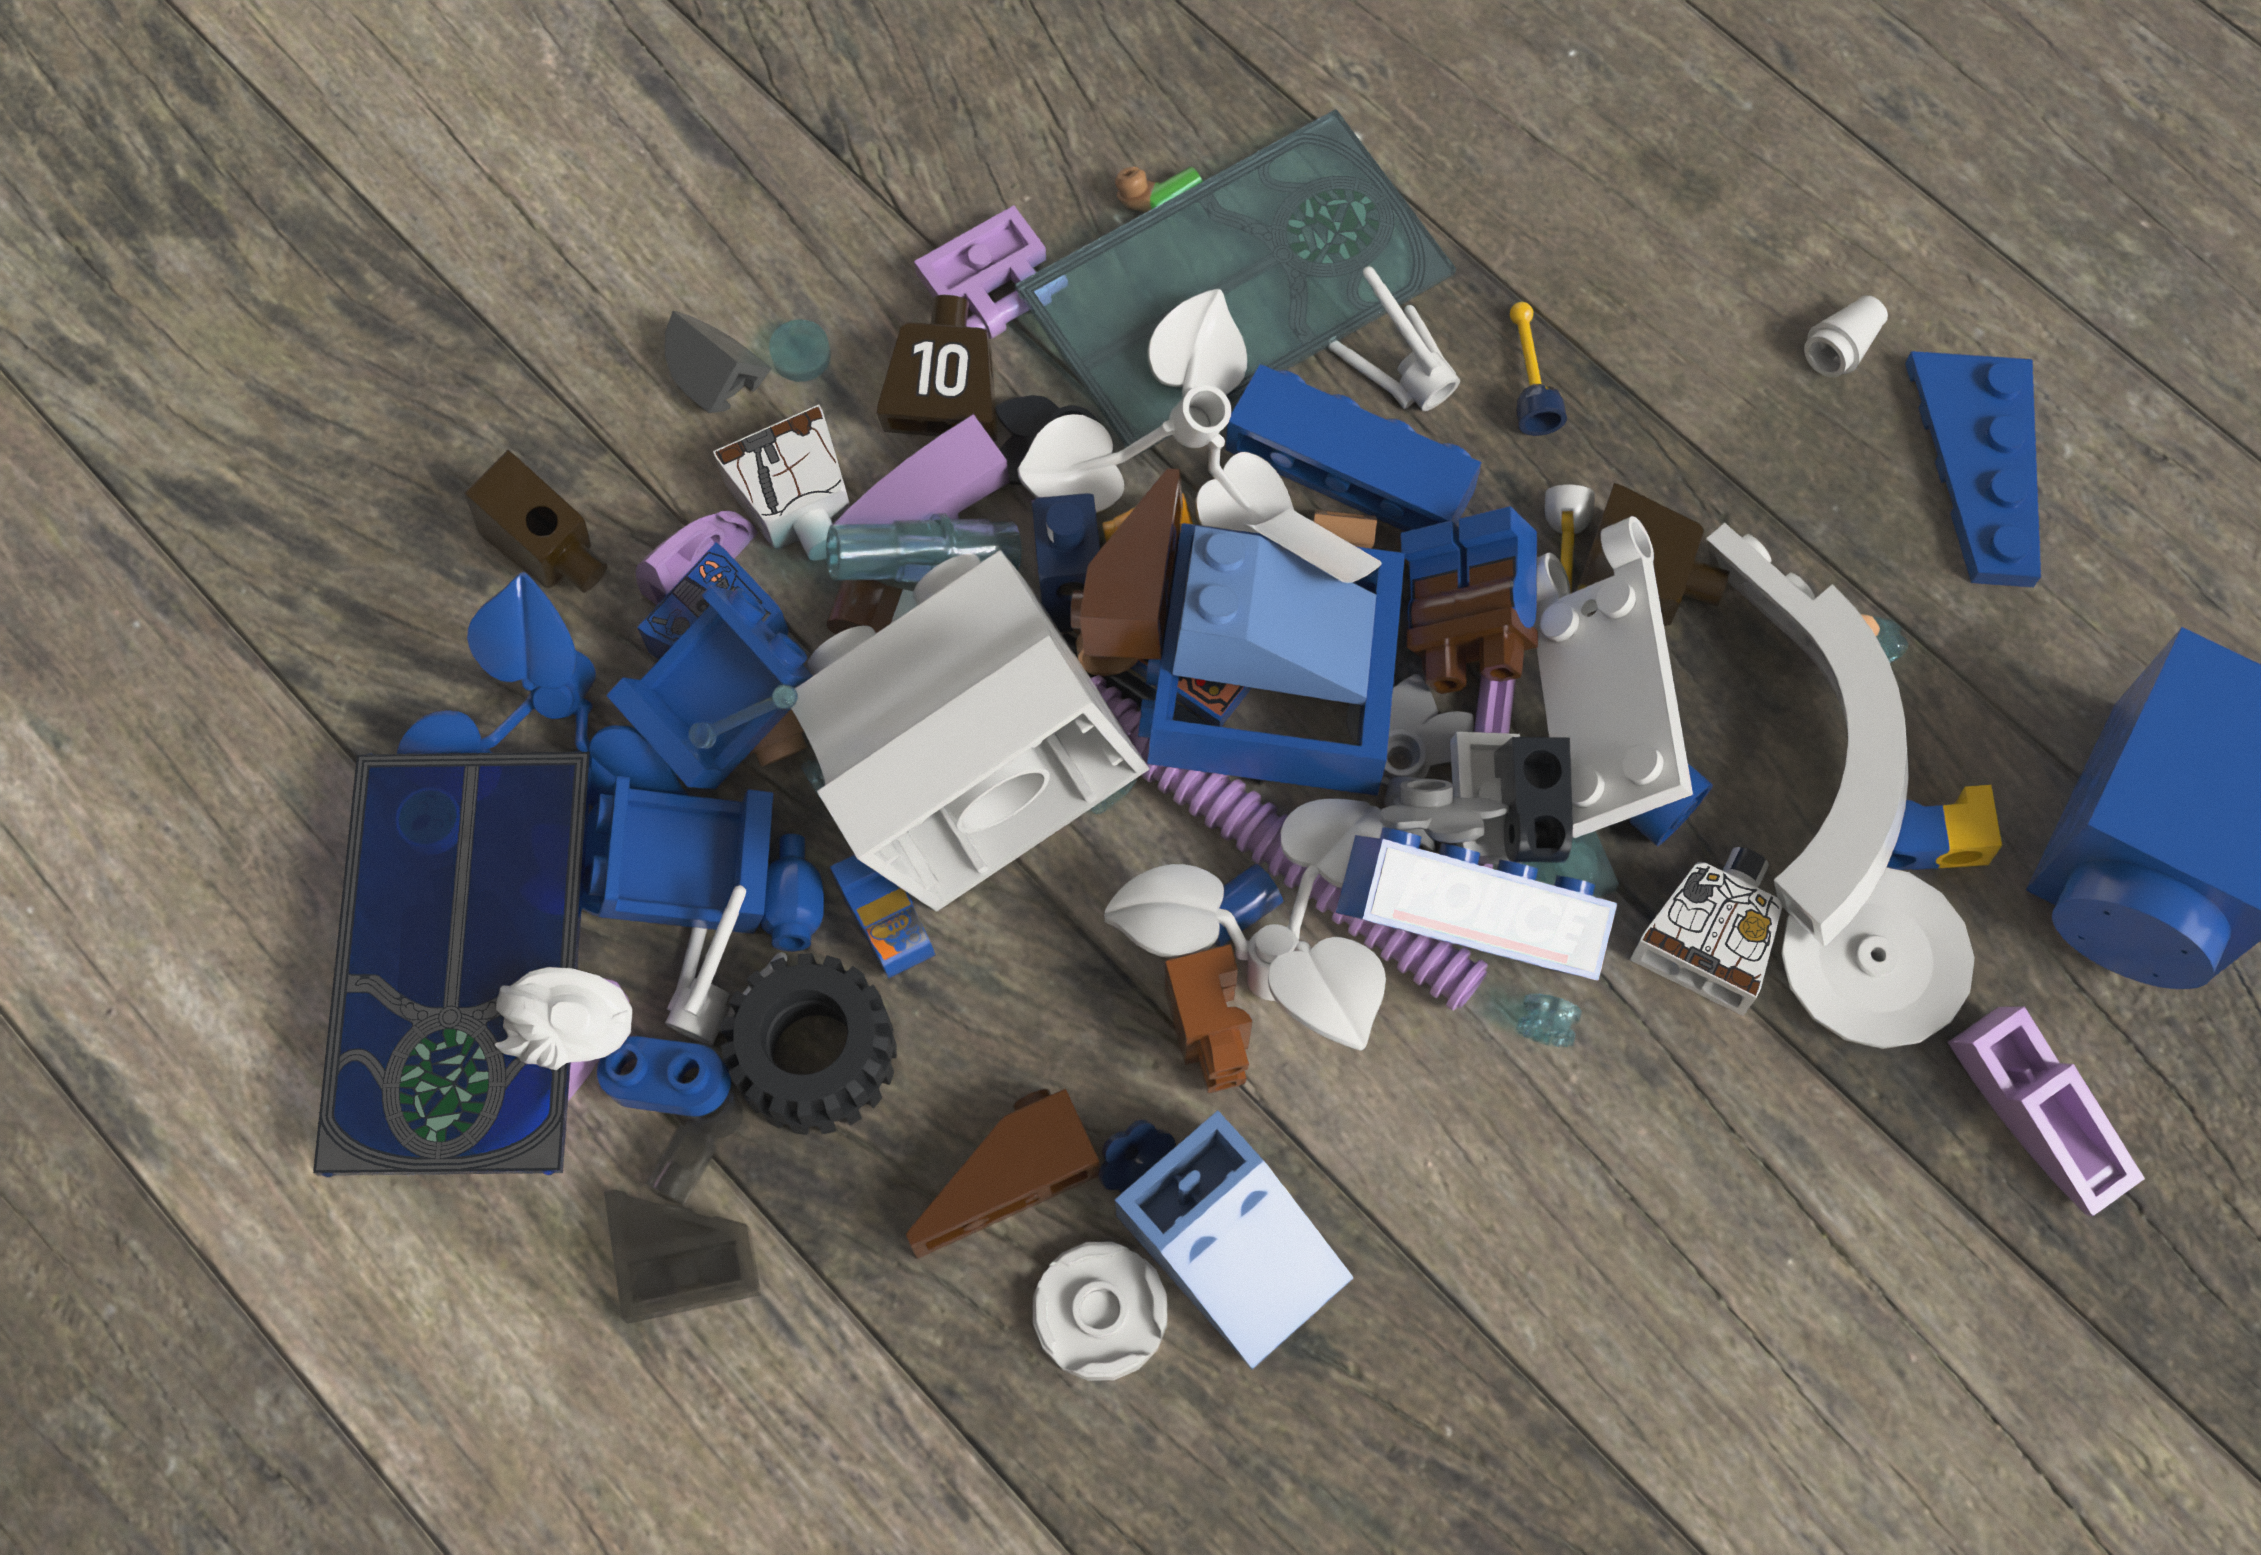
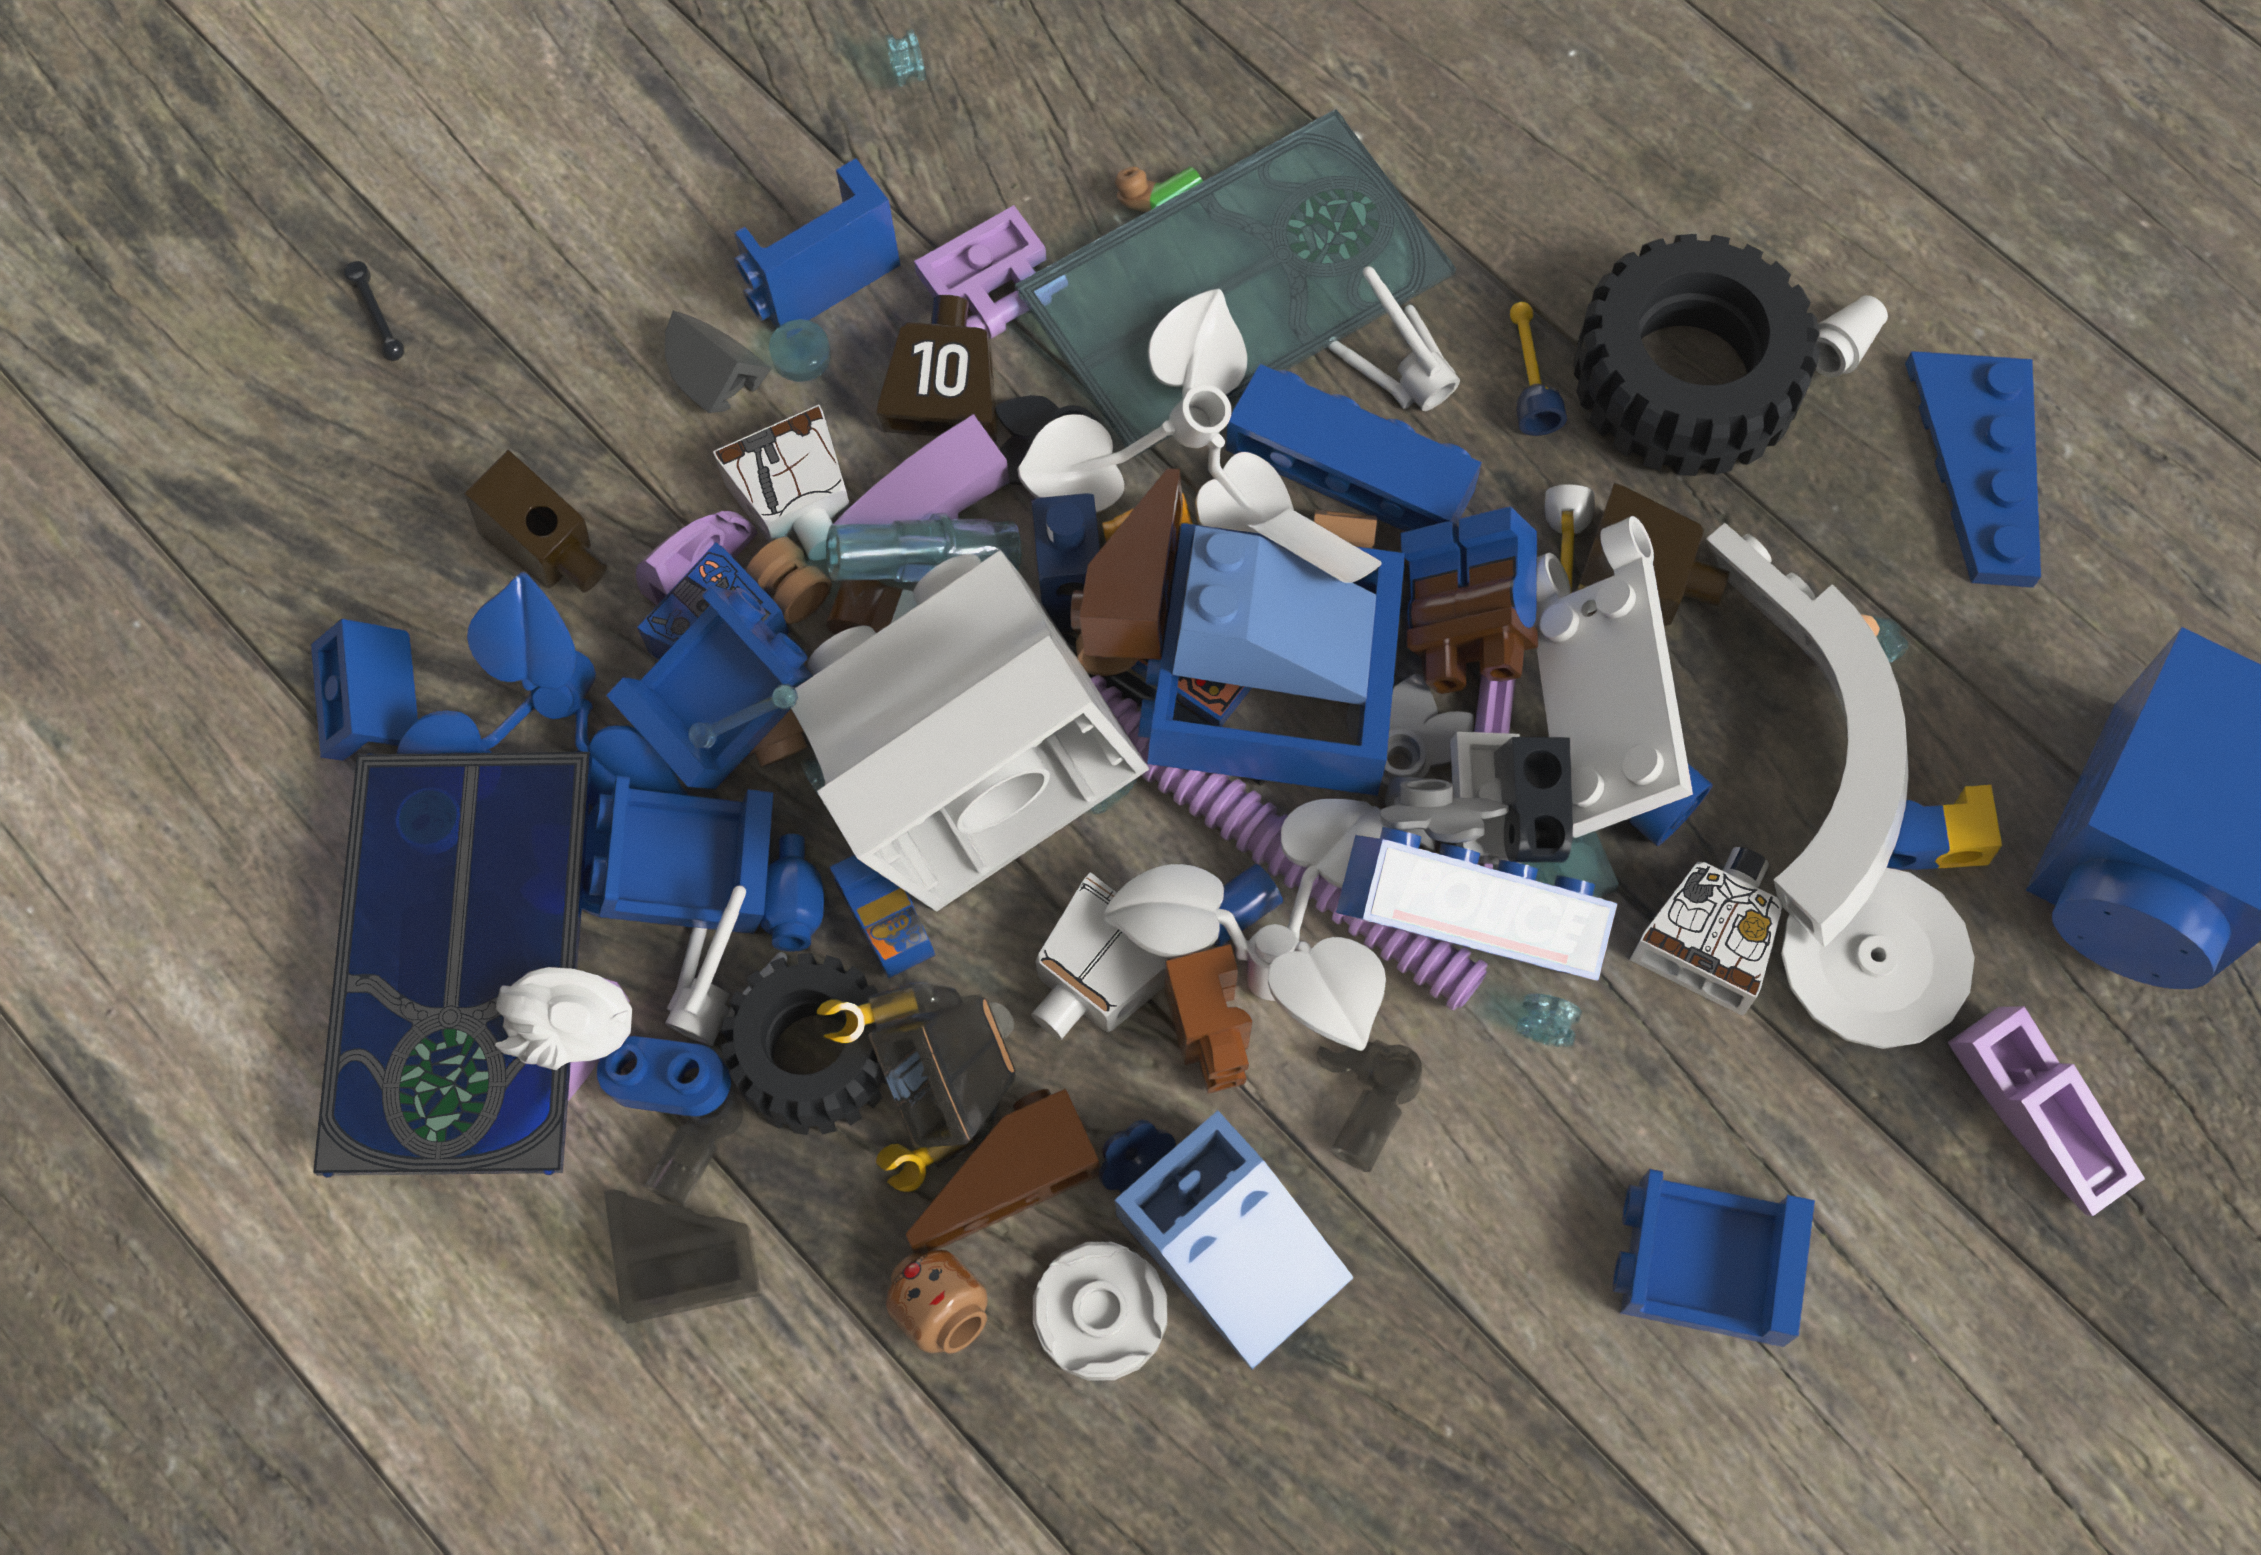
none -> blue panel [311,619,418,761]
none -> black hinge [344,261,404,361]
none -> blue panel [734,158,901,336]
none -> medium nougat wheel [746,537,832,624]
none -> clear smoke torso [817,982,1016,1192]
none -> clear light blue bush [885,28,926,87]
none -> medium nougat head [886,1250,988,1354]
none -> white torso [1031,872,1171,1040]
none -> clear smoke bar [1317,1039,1422,1172]
none -> black tyre [1574,234,1820,476]
none -> blue panel [1613,1169,1815,1347]

